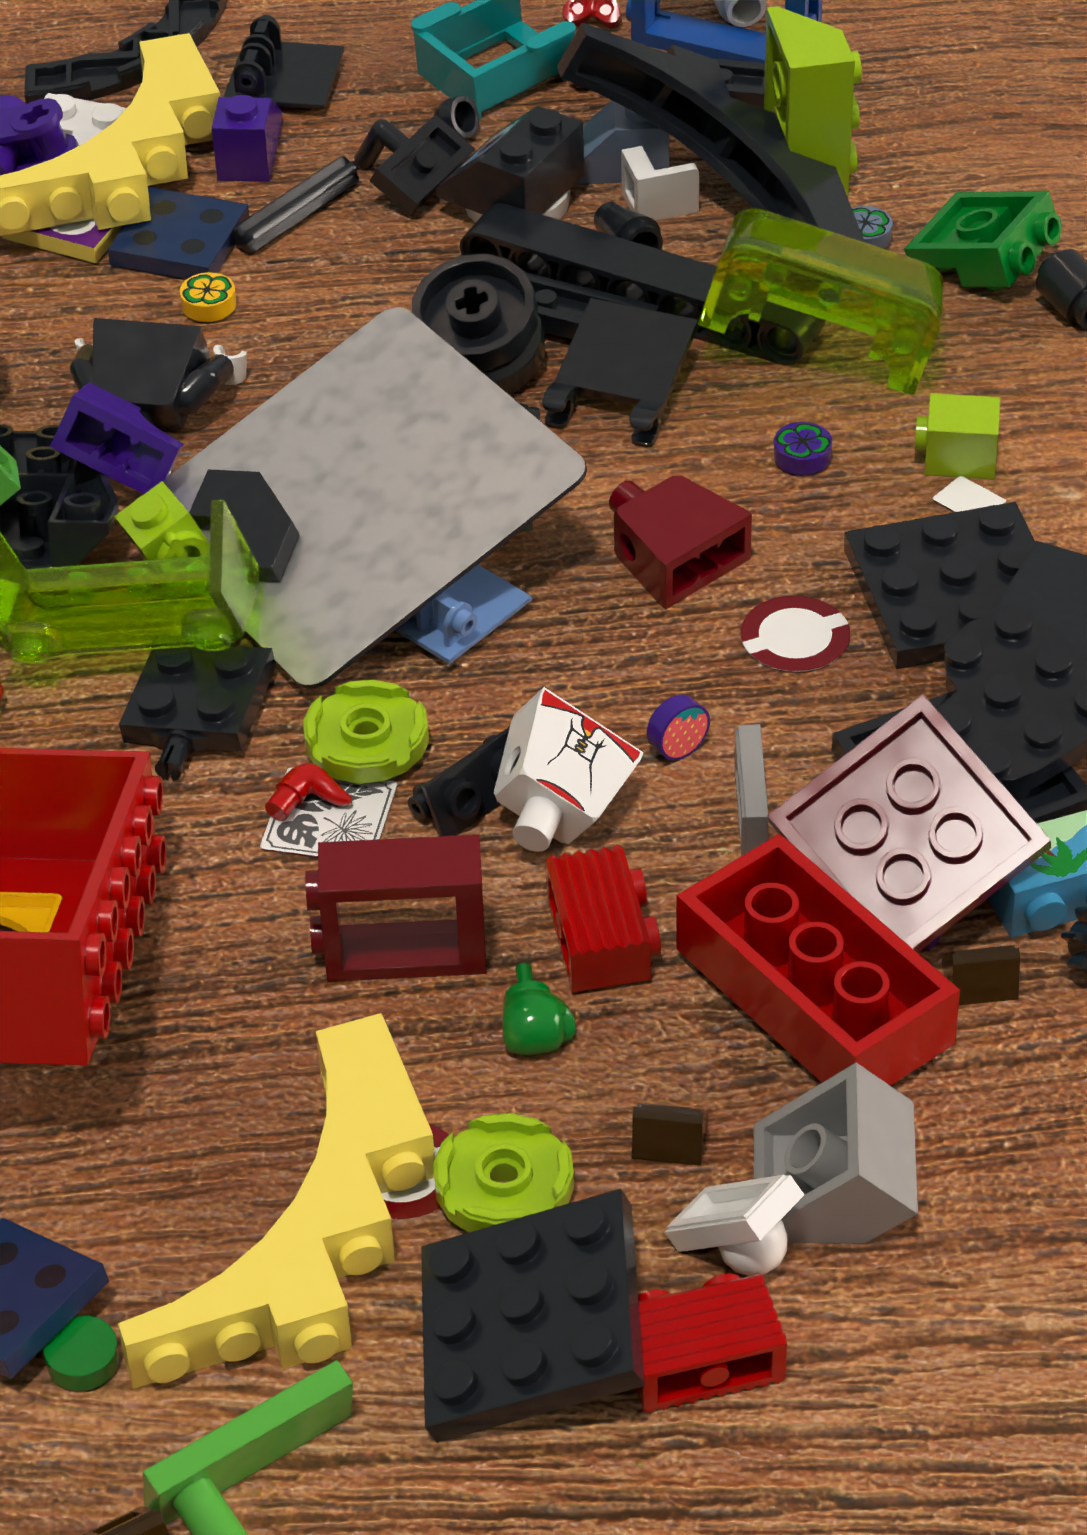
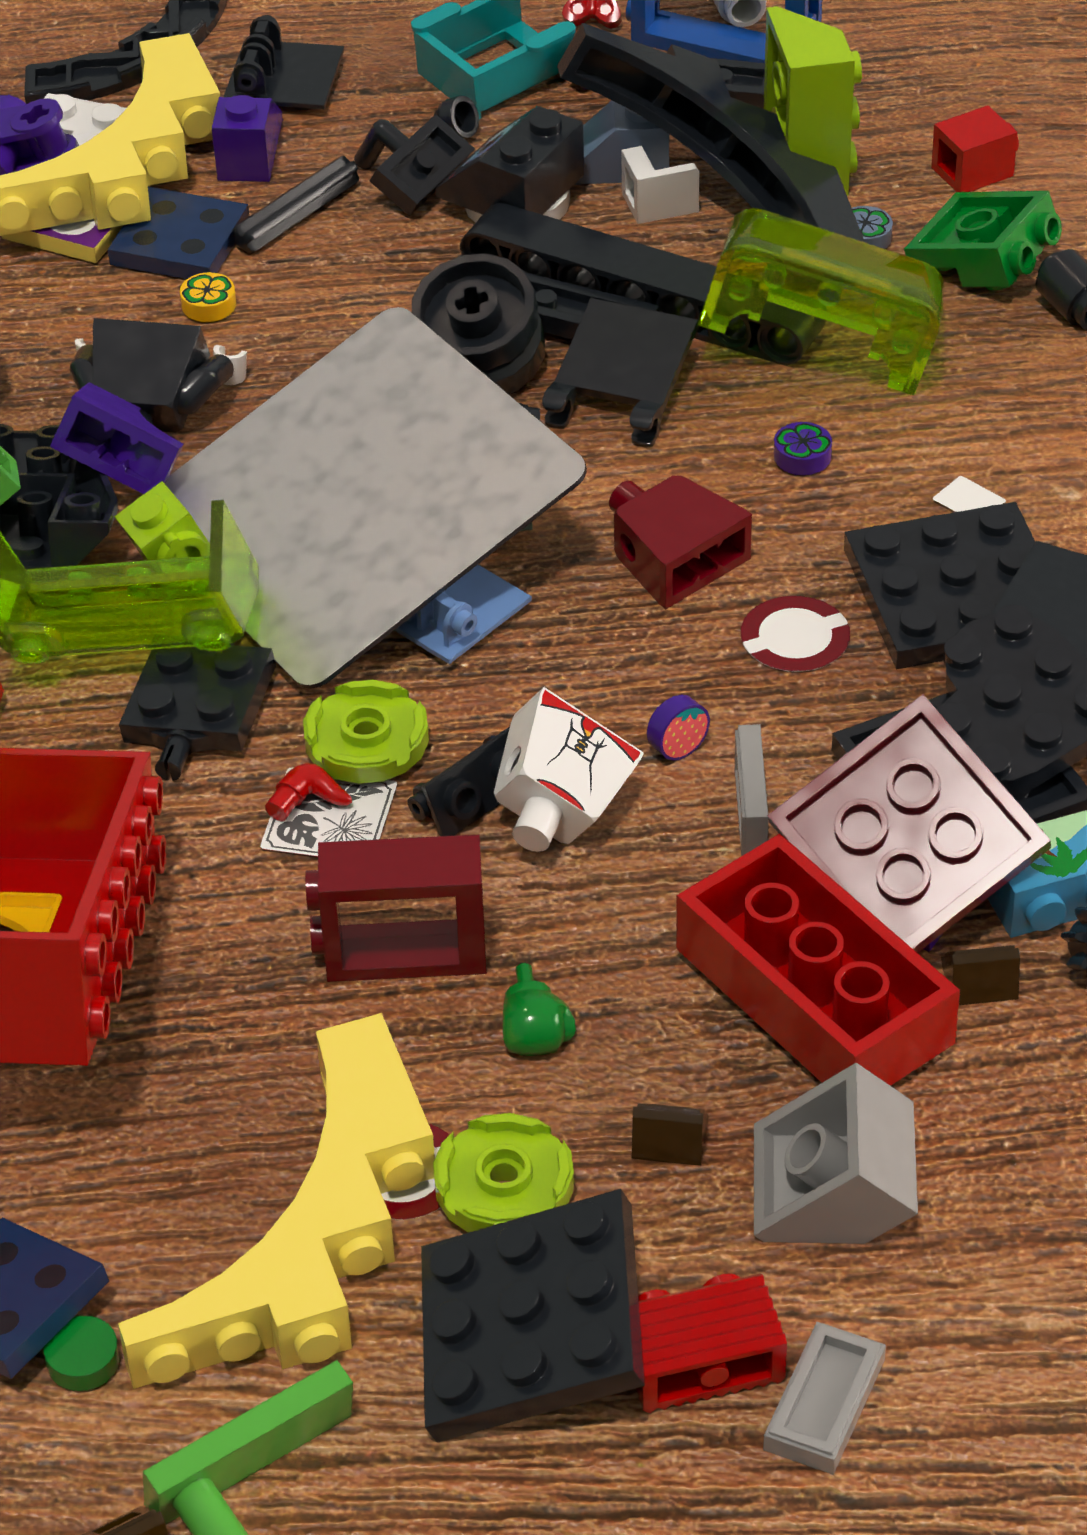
black tile [189,469,299,581] -> none
red brick [546,844,661,992] -> none
black cone [594,202,663,250] -> none
white tile [664,1174,804,1276] -> none
lime brick [914,393,1000,480] -> none
none -> light grey tile [763,1322,886,1475]
none -> red brick [931,105,1019,192]

